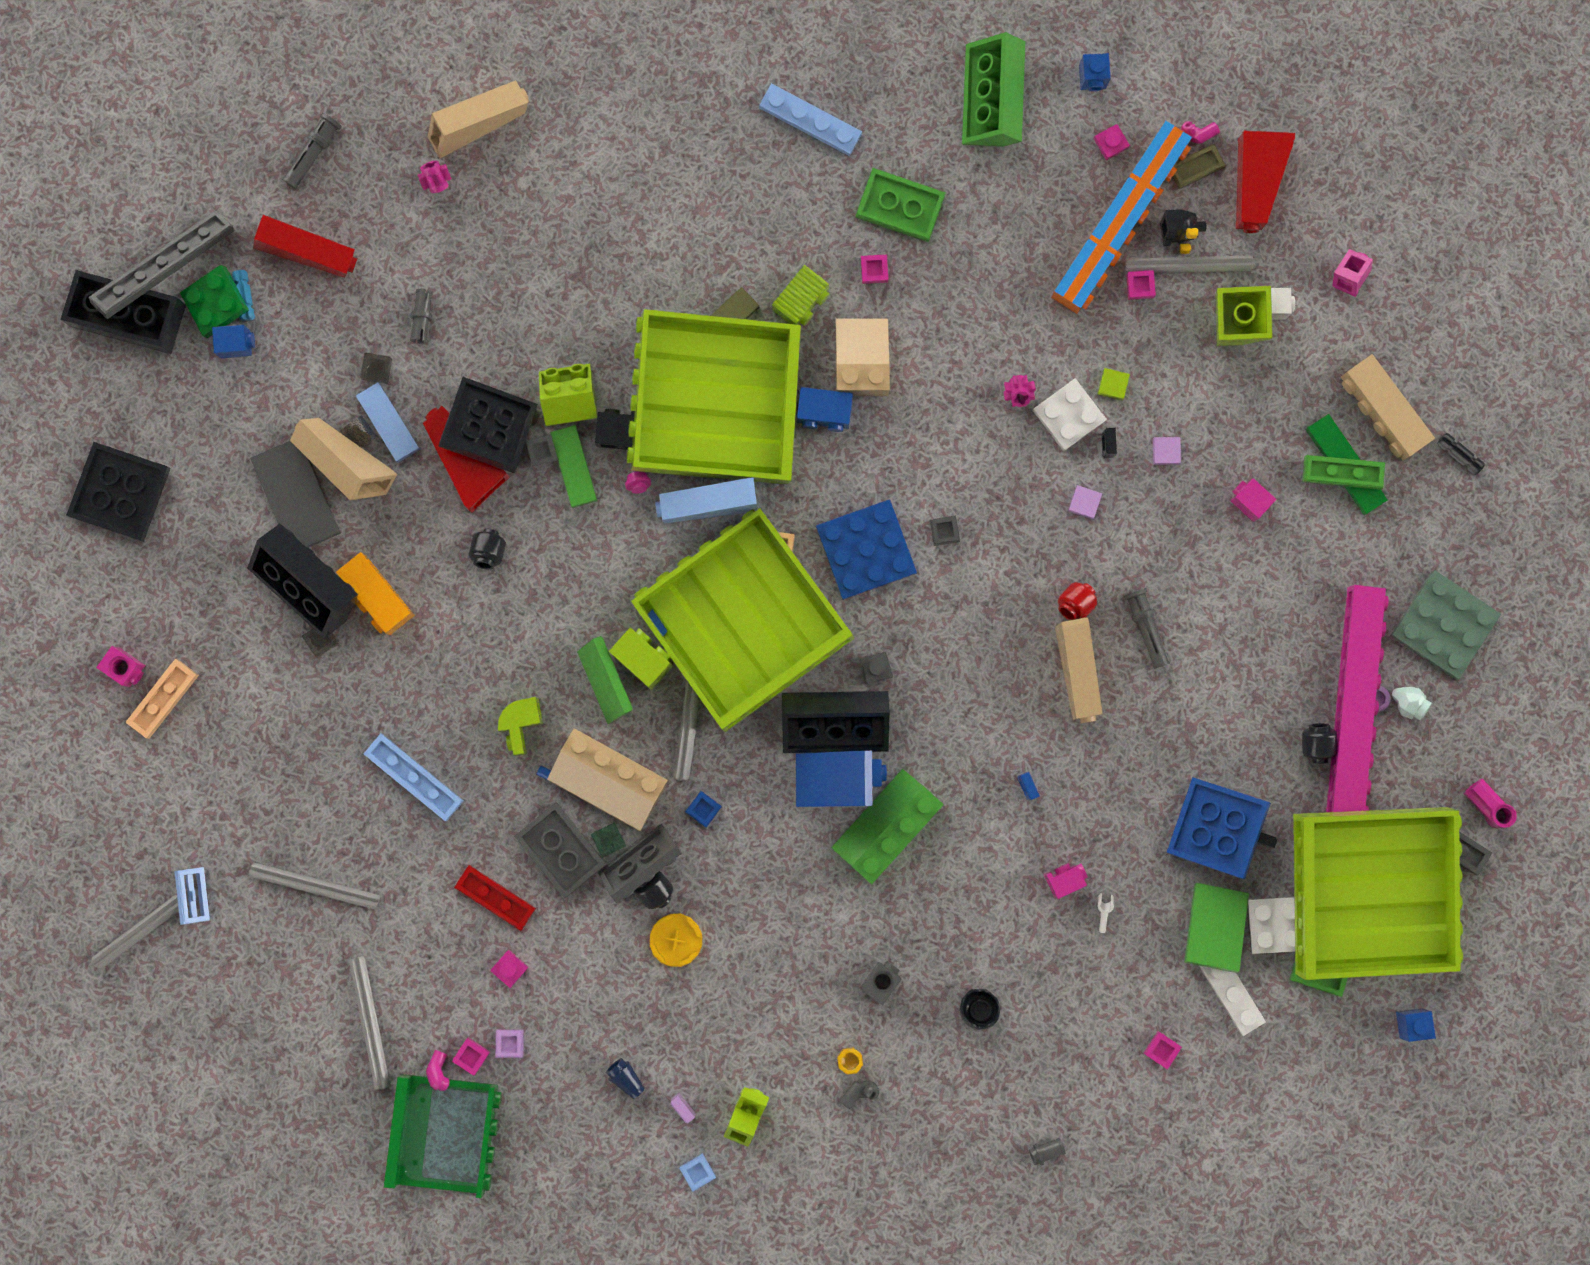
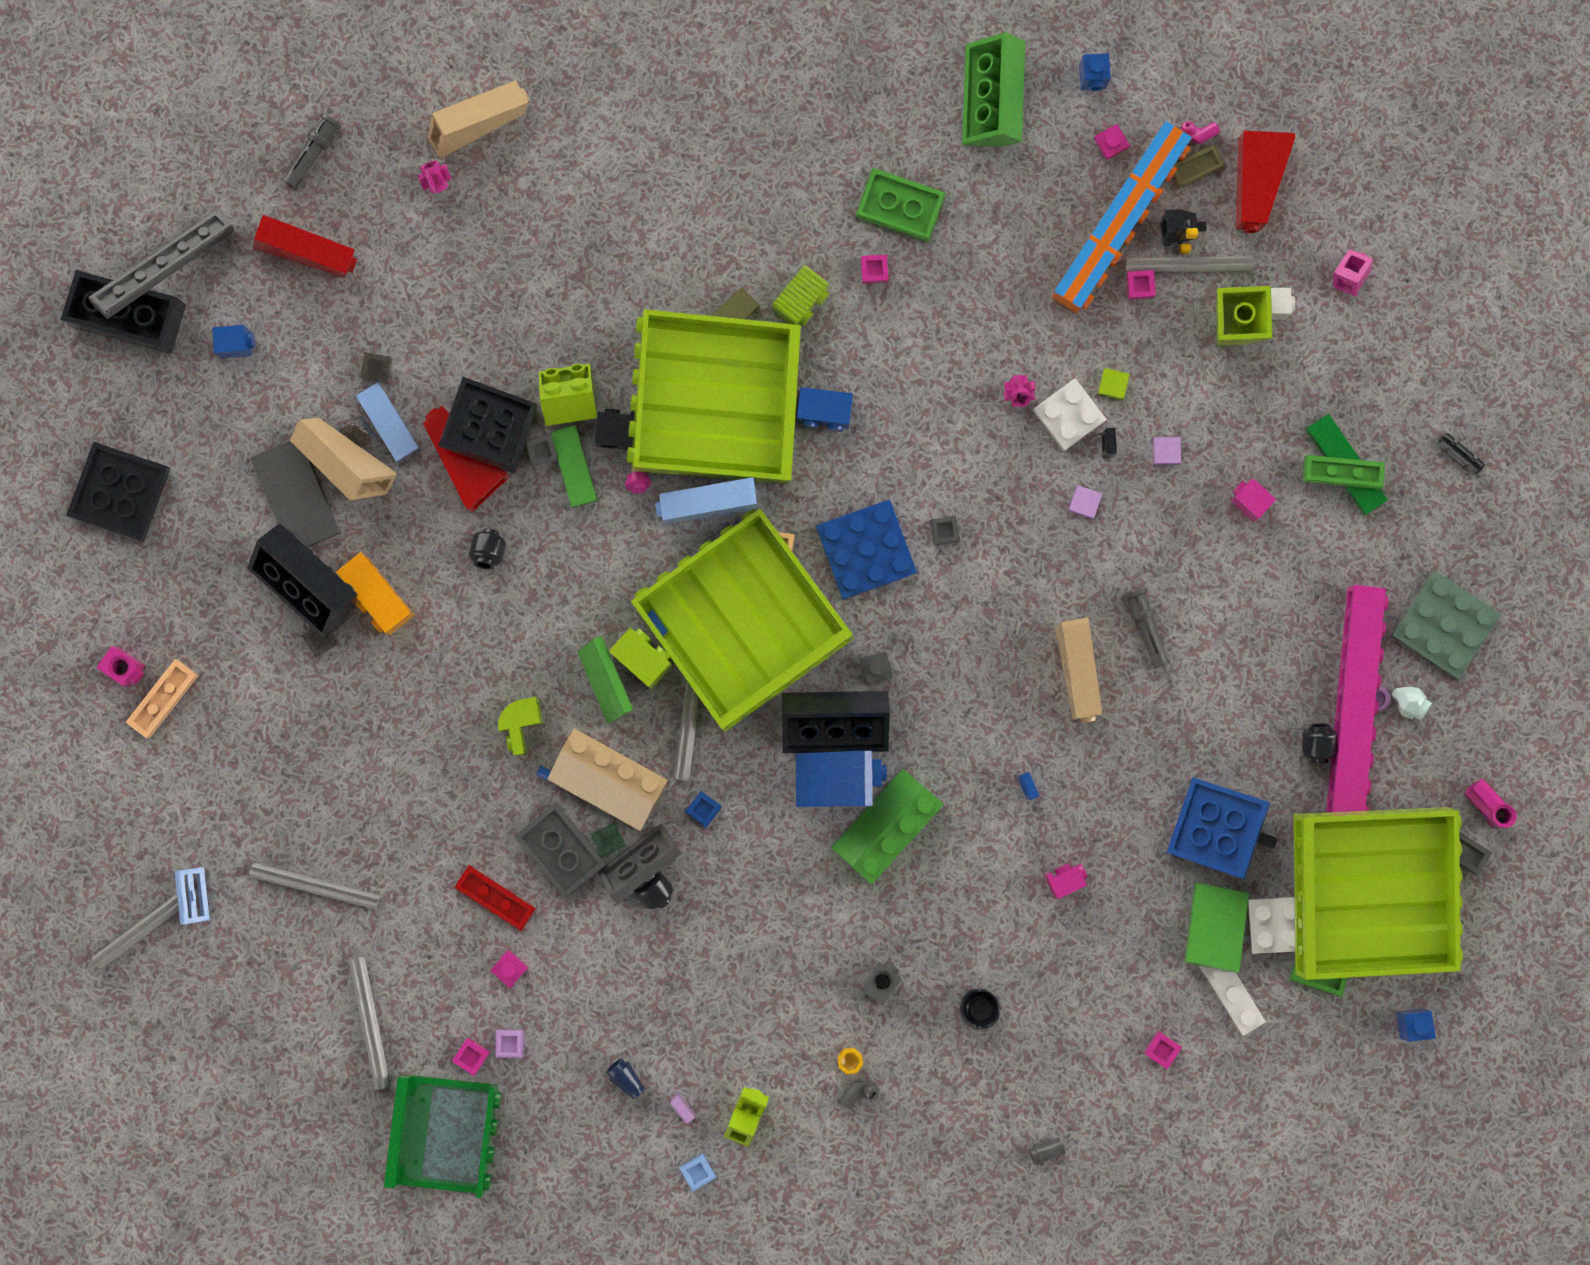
green plate [180,265,249,338] -> none
dark azure axle [232,270,255,321] -> none
light blue plate [364,733,464,821] -> none
dark grey pin [410,288,433,344] -> none
dark pink arm [426,1050,450,1091] -> none
yellow tile [650,913,702,967] -> none
light blue plate [759,83,862,156] -> none
tan slope [836,319,890,396] -> none
red head [1058,582,1097,621] -> none
white hand [1098,893,1114,933] -> none
tan brick [1341,354,1435,461] -> none

